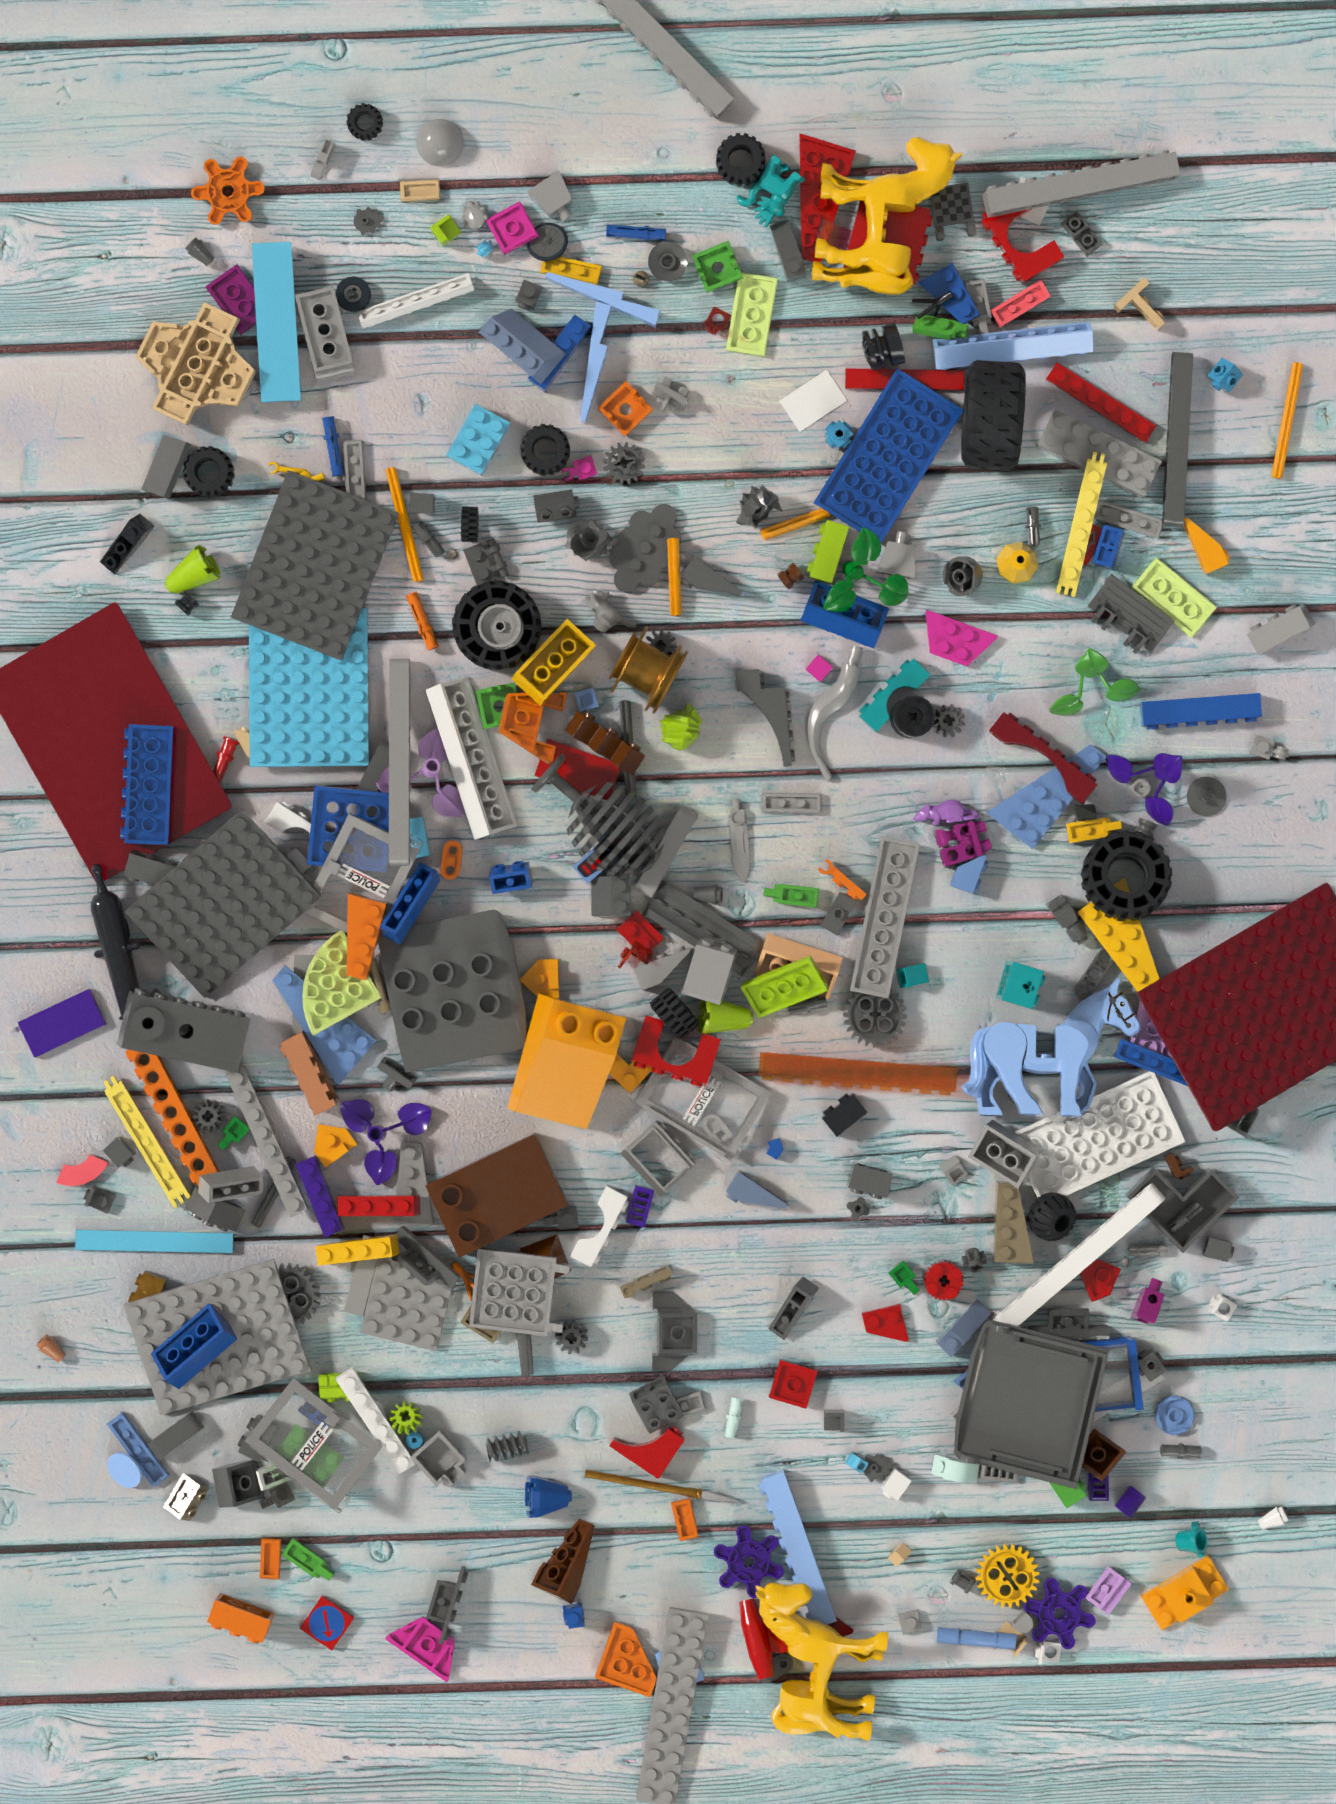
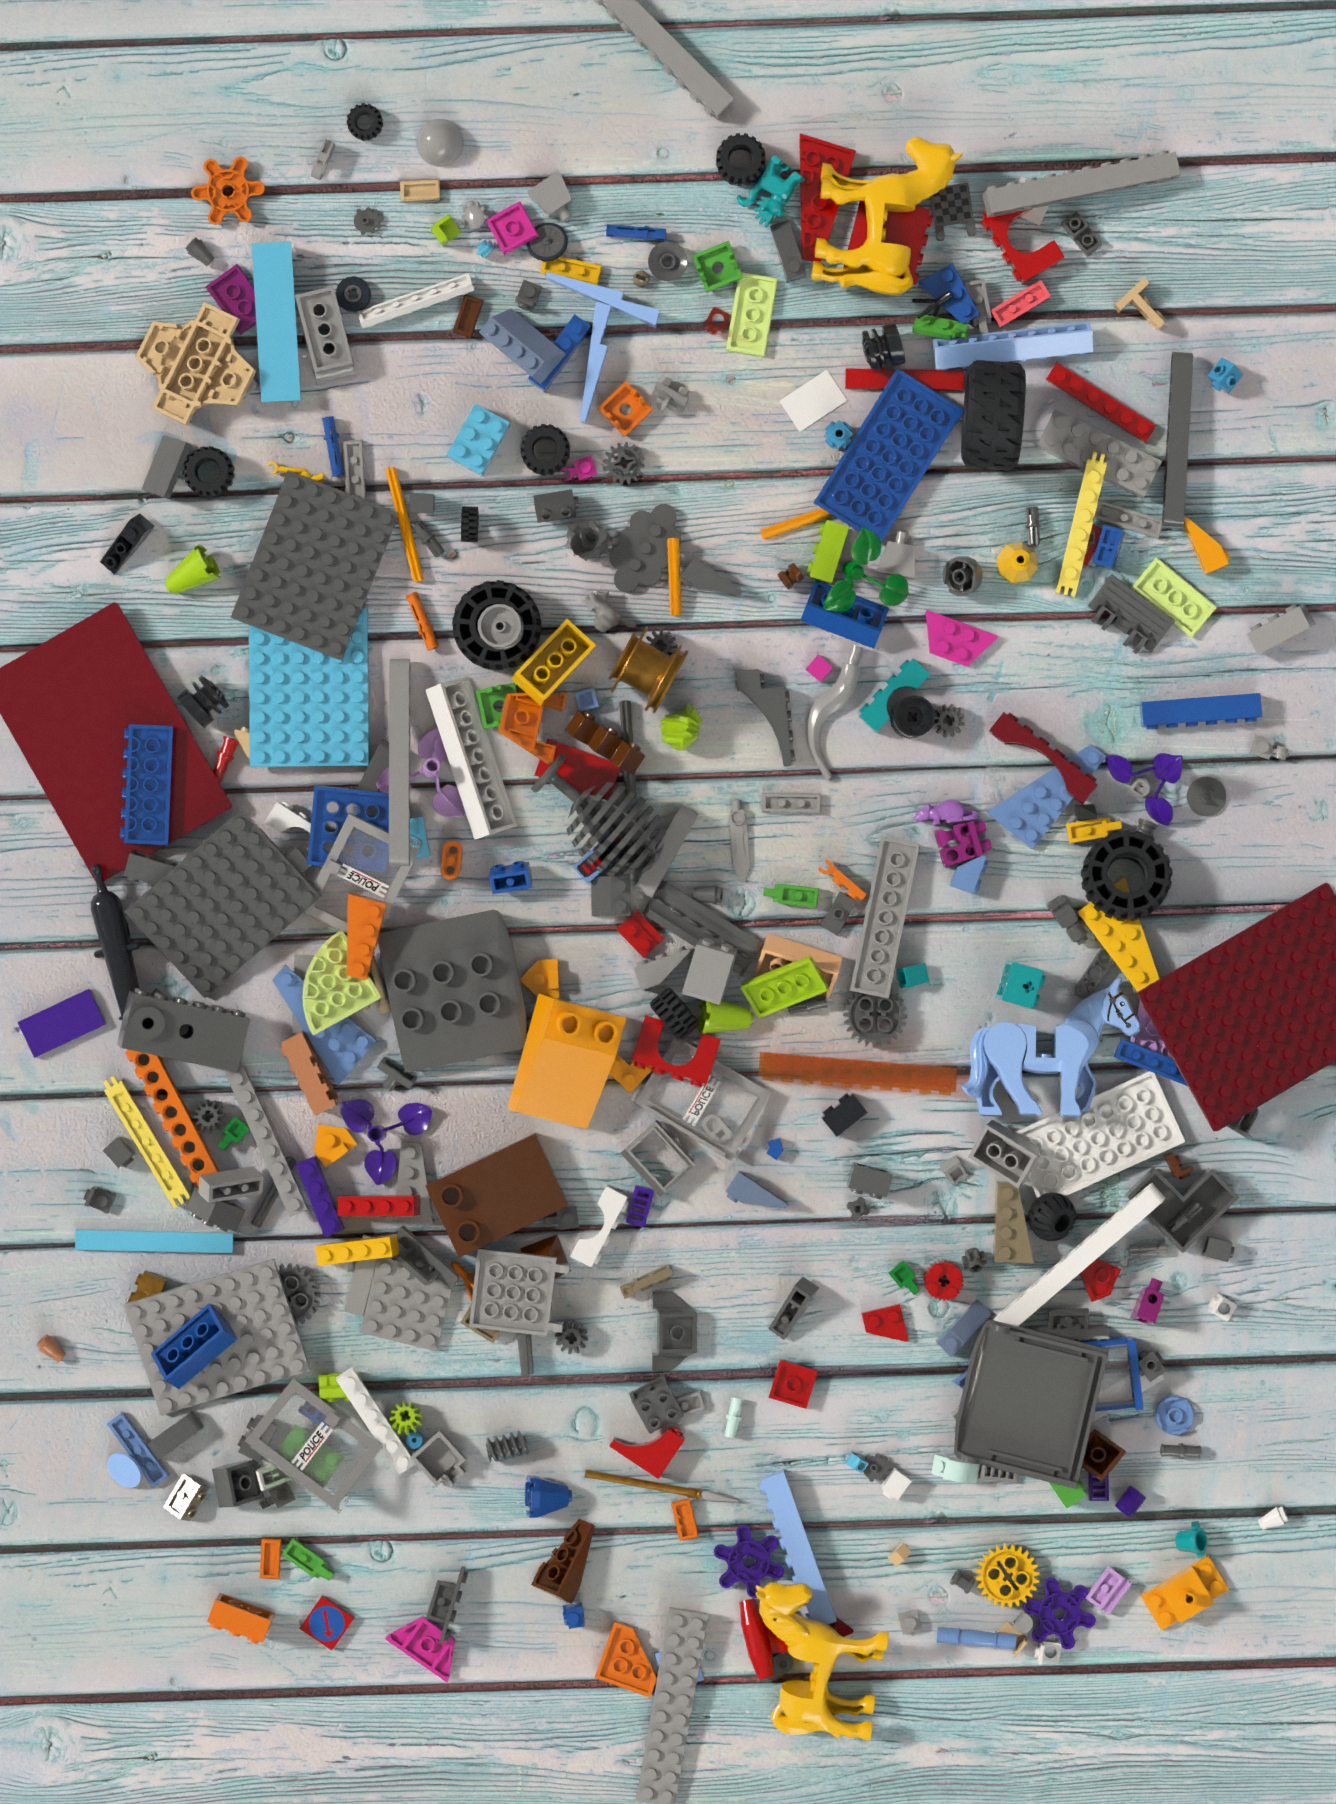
coral tile [56,1154,109,1186] -> none
black wheel [174,591,199,616] -> none
blue brick [380,863,440,945] -> none
dark grey plate [463,538,509,586] -> none
clear red bracket [618,940,654,969] -> none
dark grey hair [736,485,782,528] -> none
clear pink piece [813,220,851,252] -> none
dark grey panel [824,1410,844,1432] -> none
bright green plant [1049,648,1140,716] -> none
light orange axle [1271,362,1303,479] -> none
none -> black wheel [177,675,230,728]
none -> reddish brown tile [452,294,484,339]

